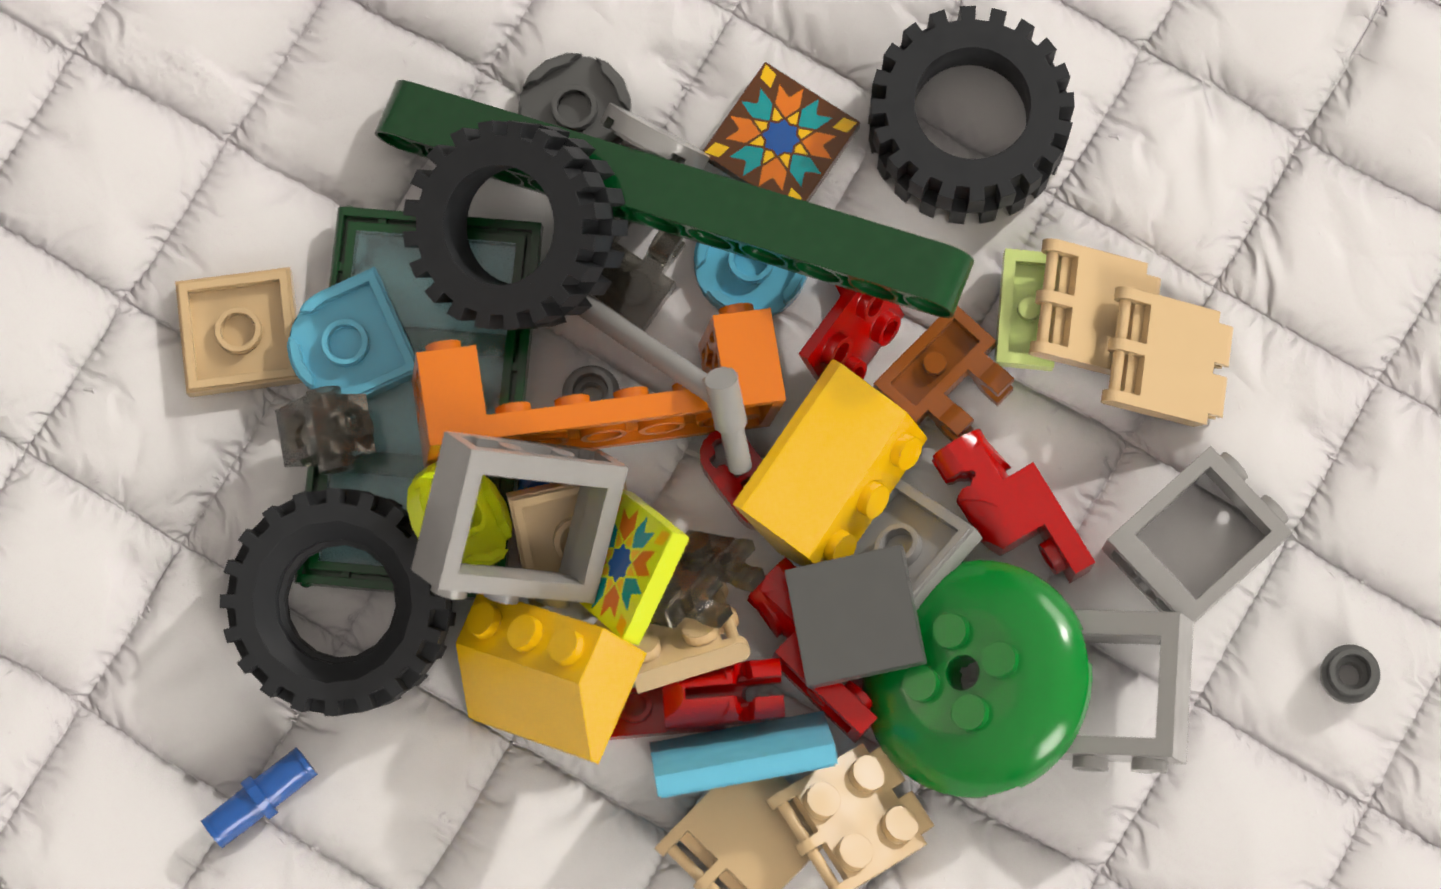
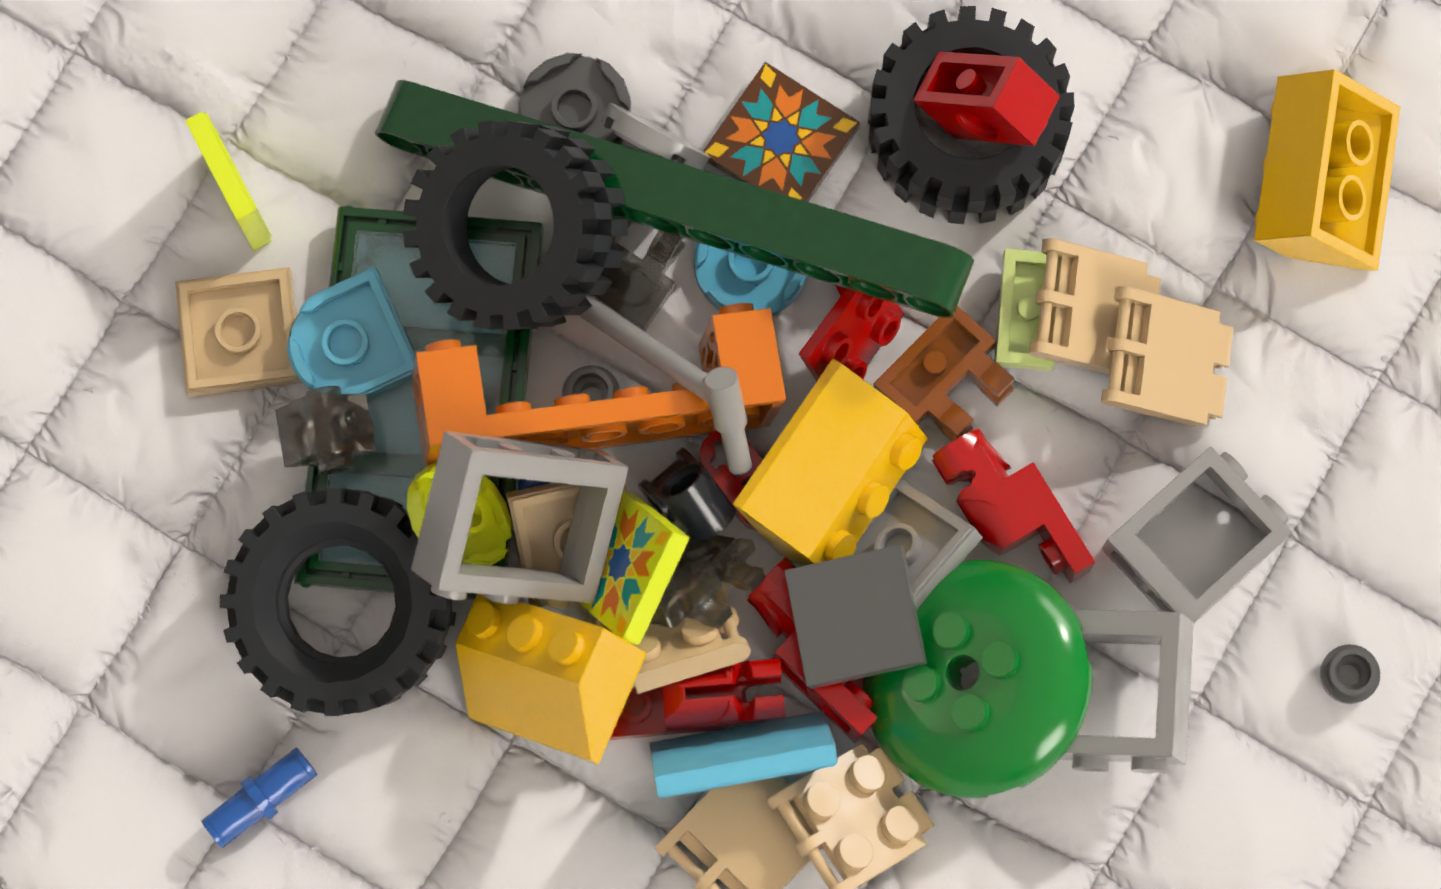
none -> neon yellow tile [185,111,272,251]
none -> black piece [638,447,736,541]
none -> red brick [913,52,1060,146]
none -> yellow slope [1254,69,1401,271]

